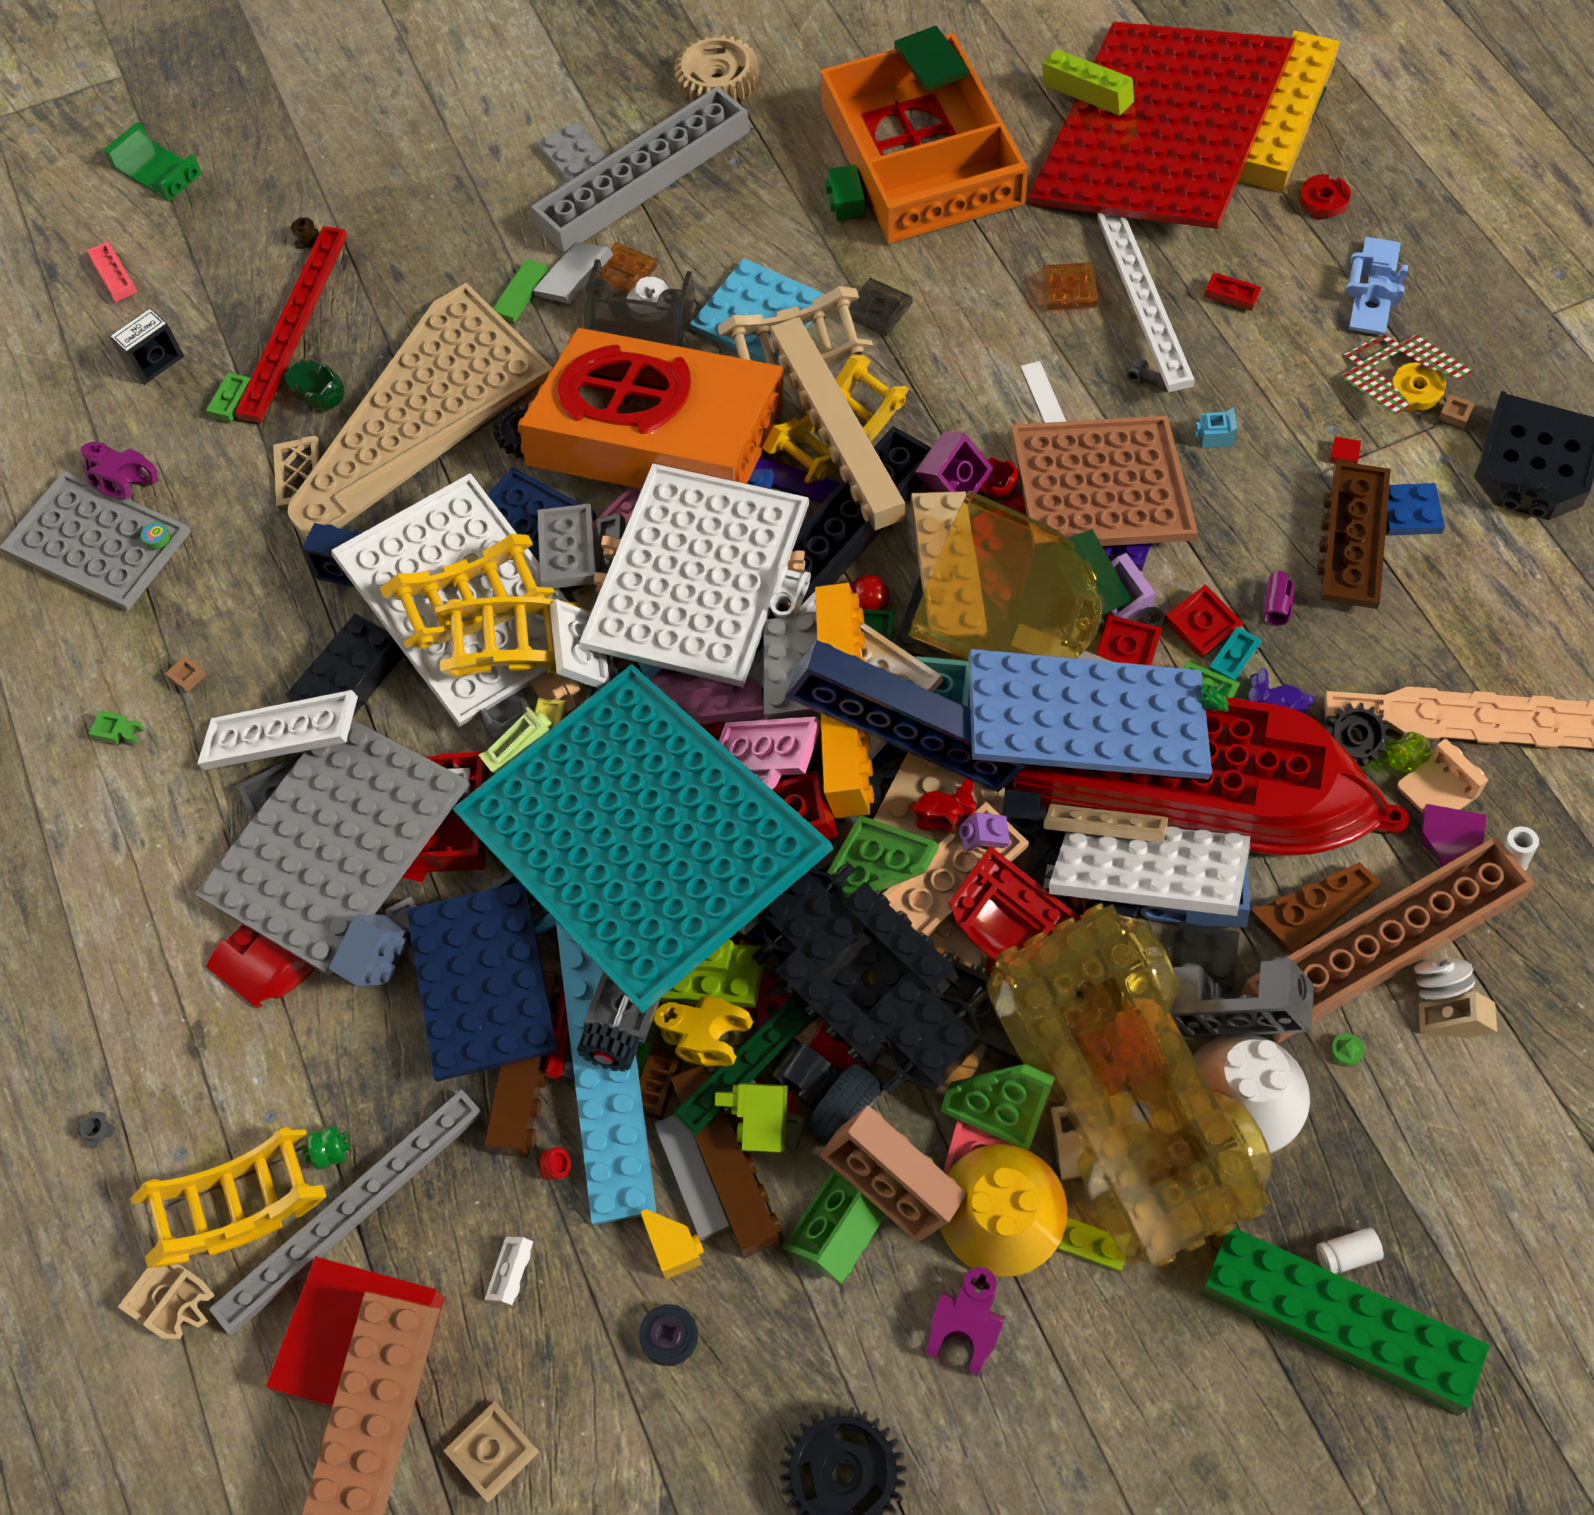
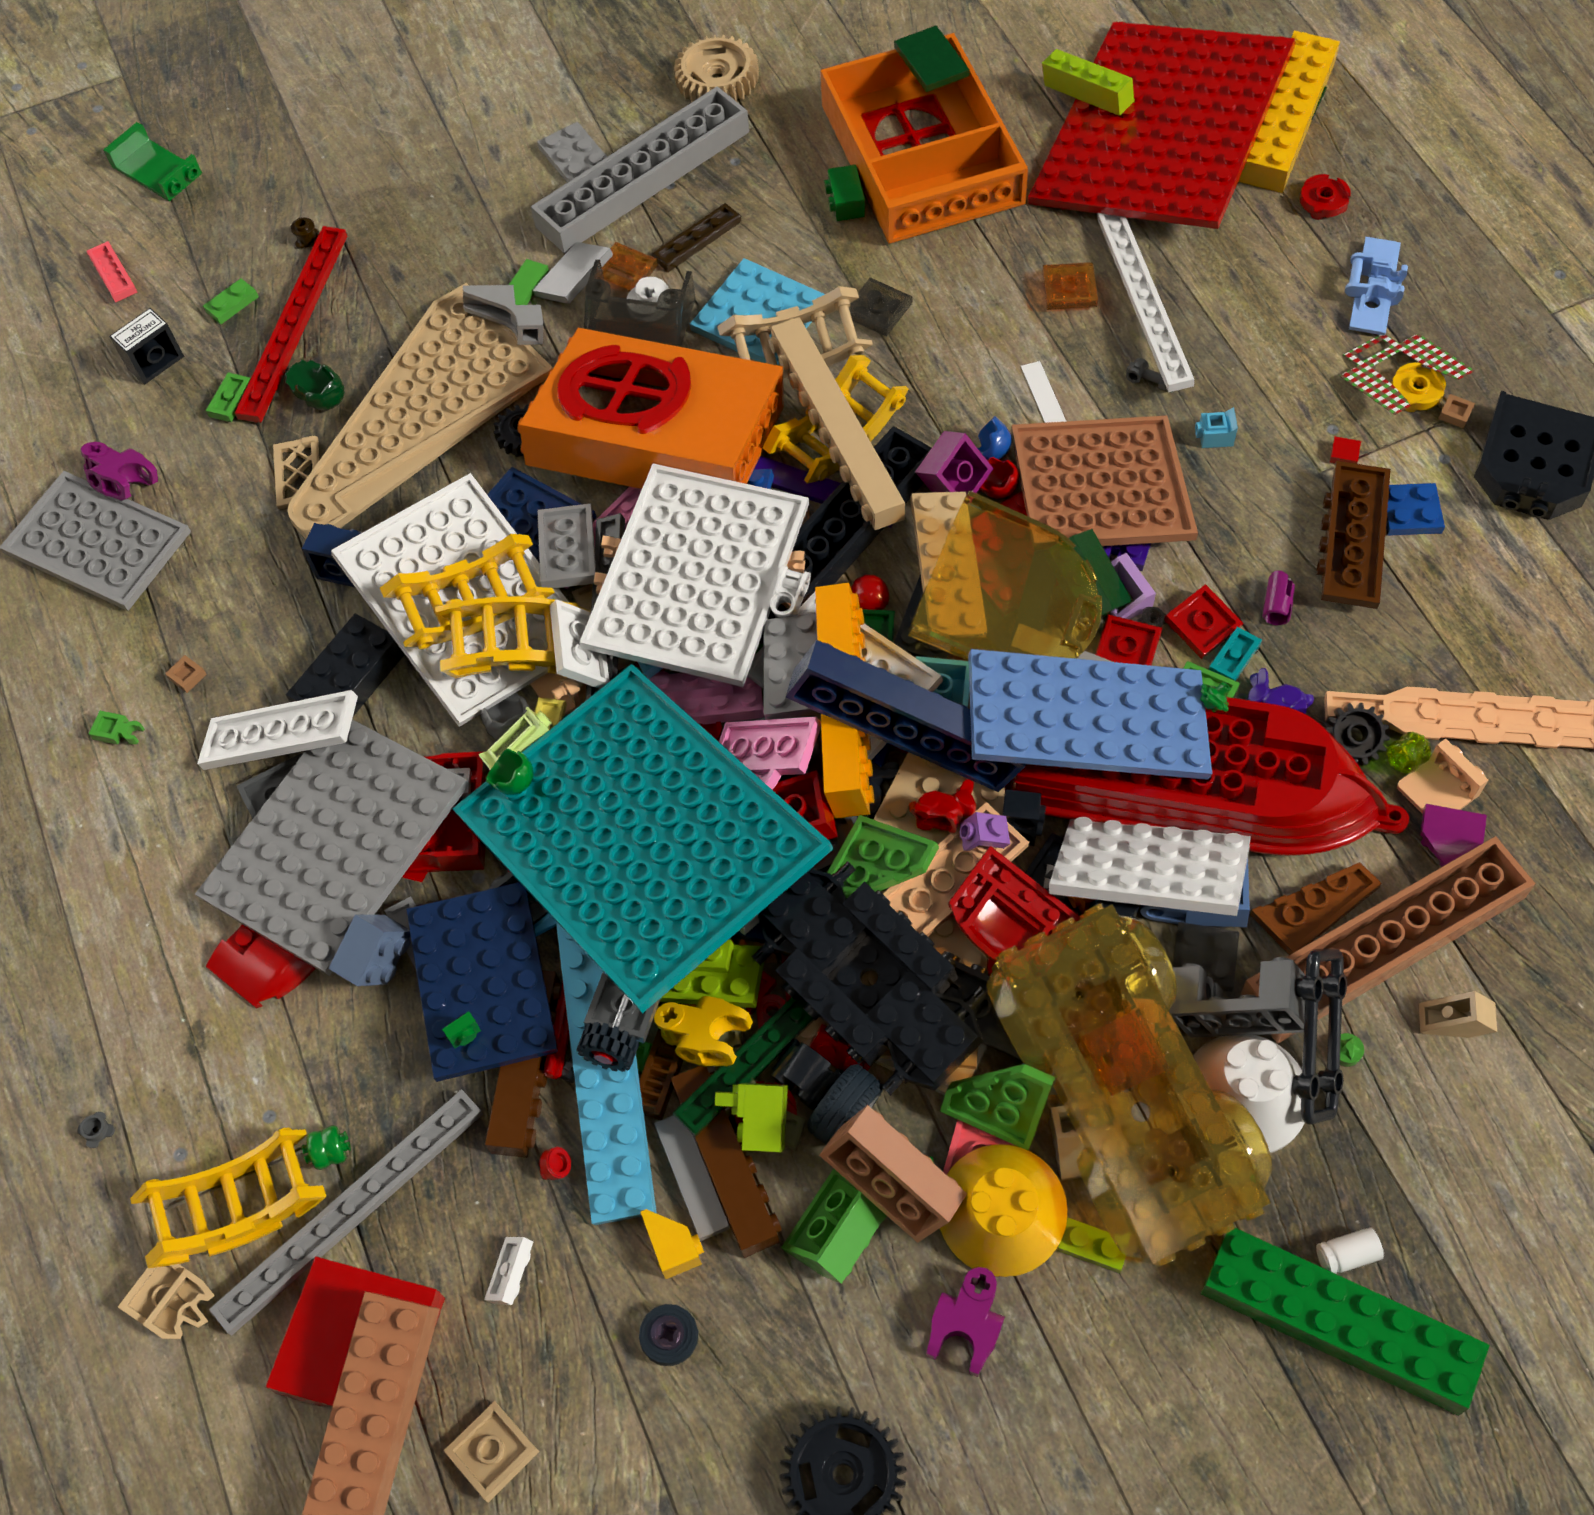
tile [141,522,170,549] -> none
tan tile [1044,804,1168,843] -> none
red plate [1204,272,1262,311] -> none
white piece [1414,958,1475,999] -> none
white piece [1503,826,1539,871] -> none
none -> bright green plate [203,278,259,325]
none -> green plate [442,1011,481,1048]
none -> light grey arch [463,285,543,345]
none -> green hair [486,749,534,795]
none -> dark brown tile [652,203,742,272]
none -> blue hair [977,416,1012,460]
none -> black bar [1292,948,1347,1125]

